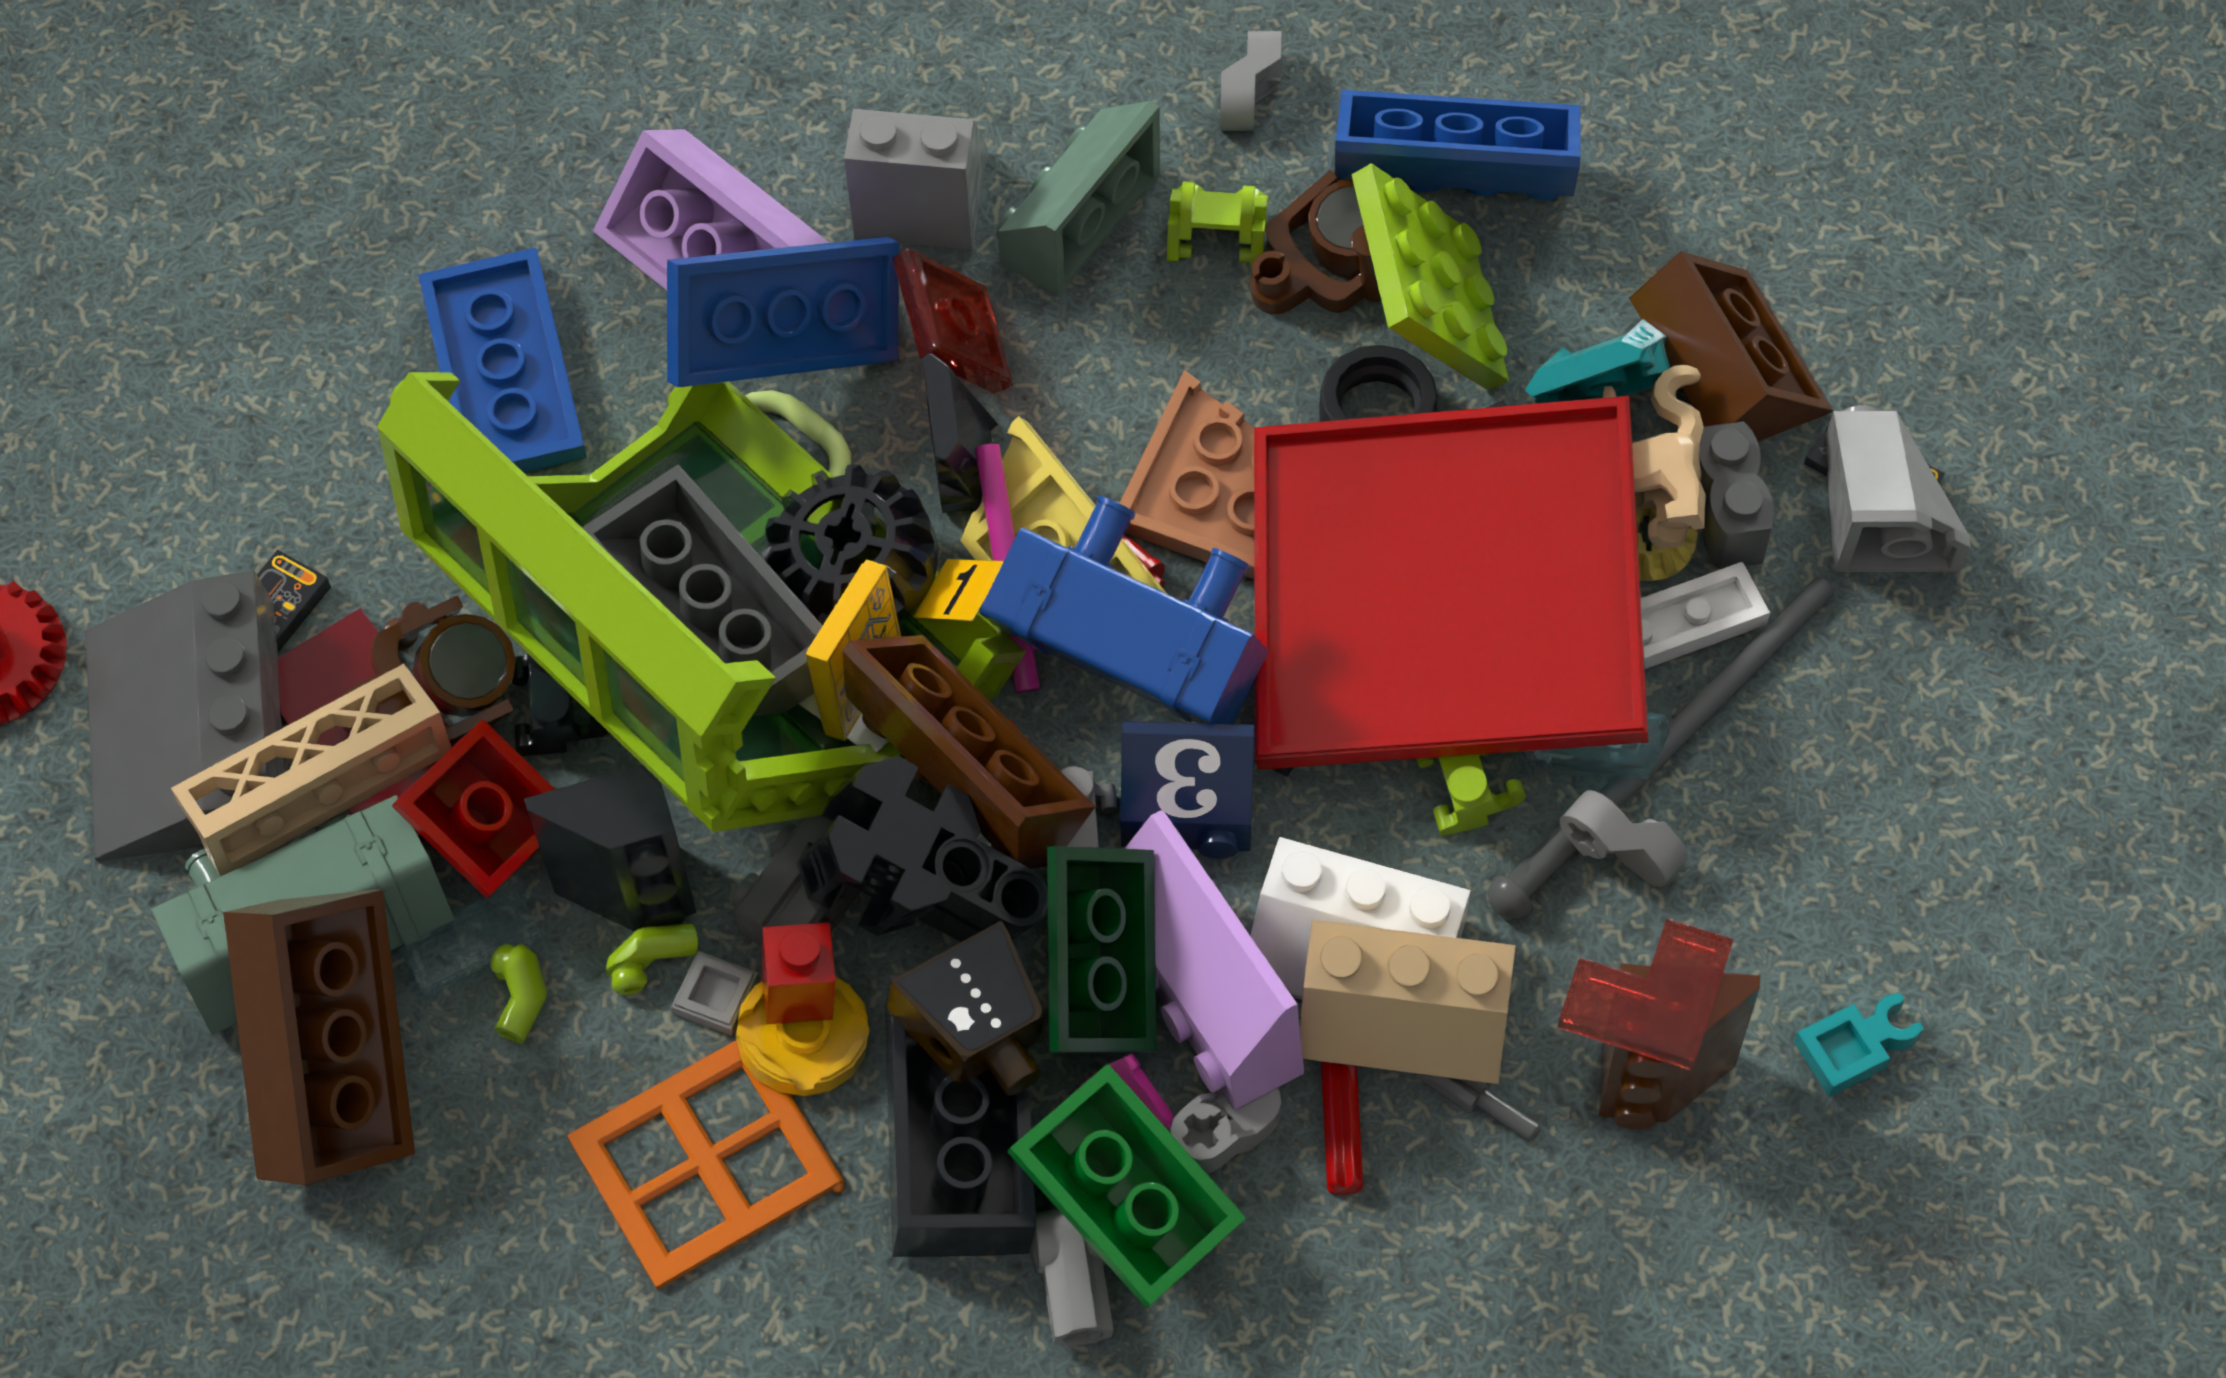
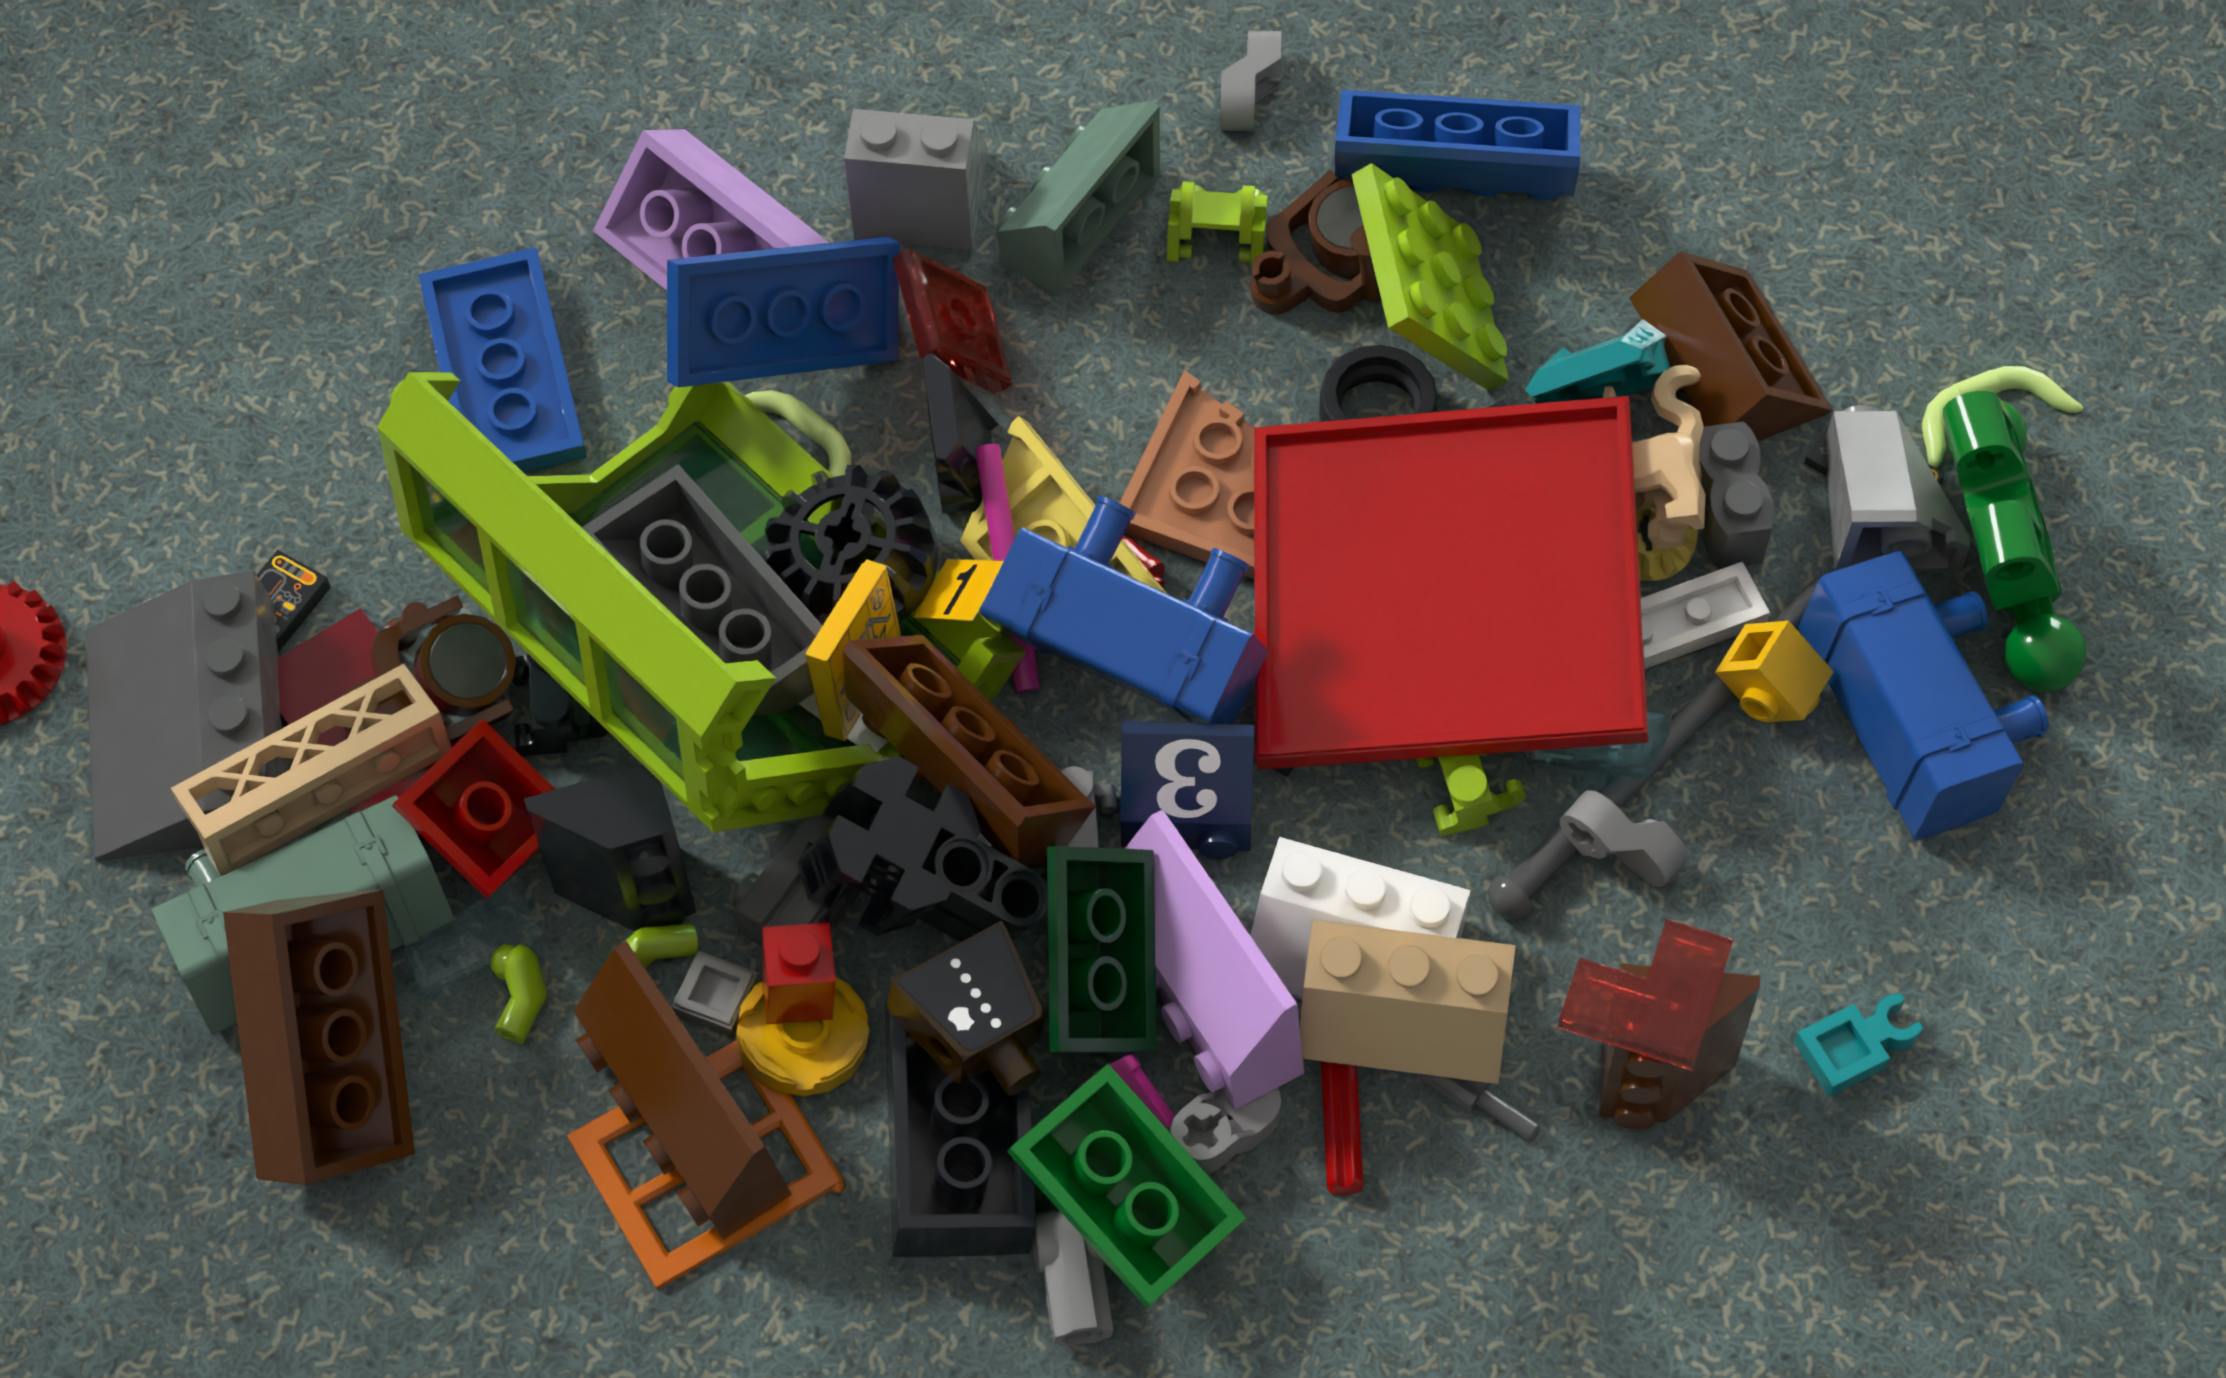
none -> reddish brown slope [573,941,792,1240]
none -> yellow brick [1715,620,1834,723]
none -> blue piece [1798,551,2049,841]
none -> yellowish green animal [1922,366,2083,468]
none -> green connector [1943,391,2086,693]

